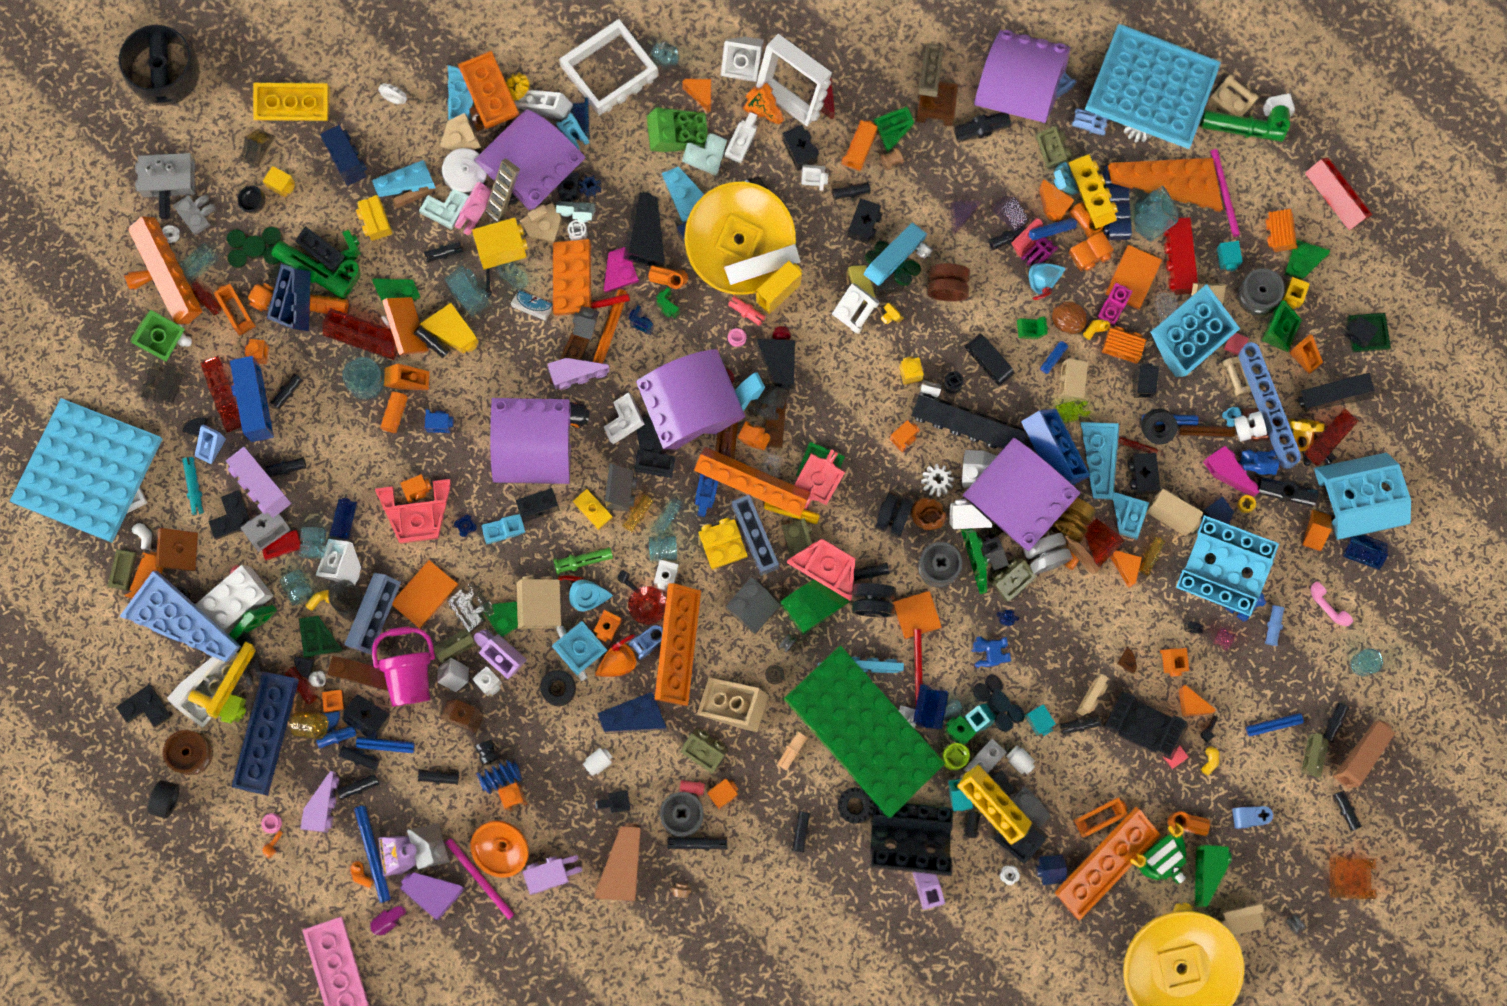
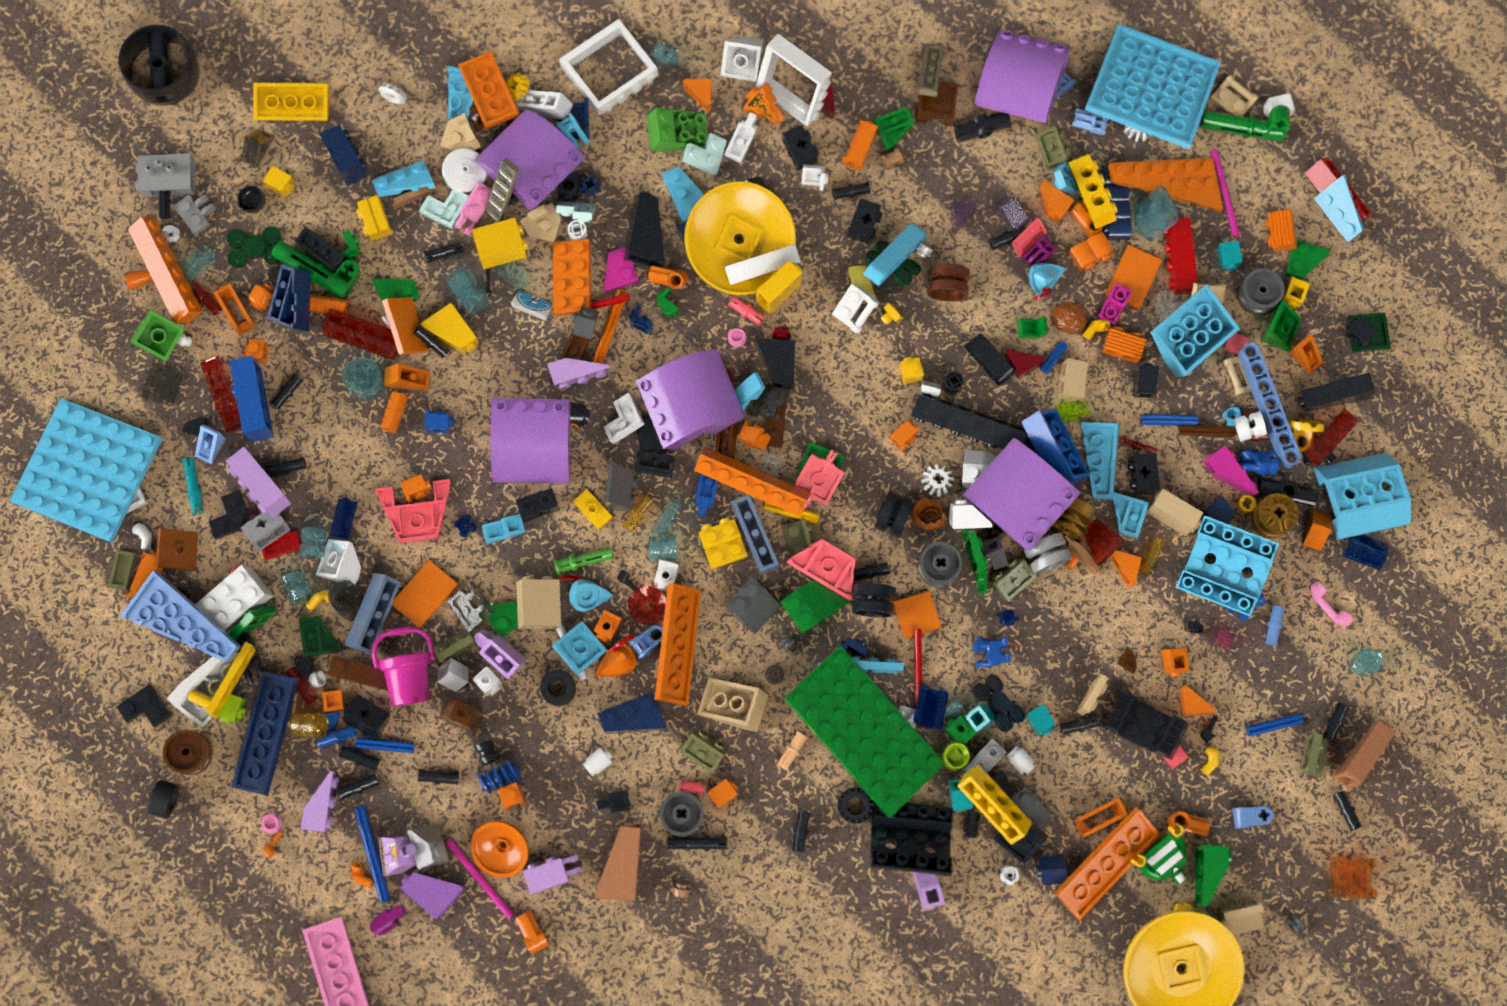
blue axle [1028,218,1077,241] -> none
black tyre [1141,408,1178,445] -> none
none -> orange piece [515,911,550,955]
none -> dark blue bracket [839,637,869,658]
none -> dark red slope [1004,349,1044,379]
none -> pearl gold wheel [1250,493,1299,539]
none -> wing [1314,175,1364,242]

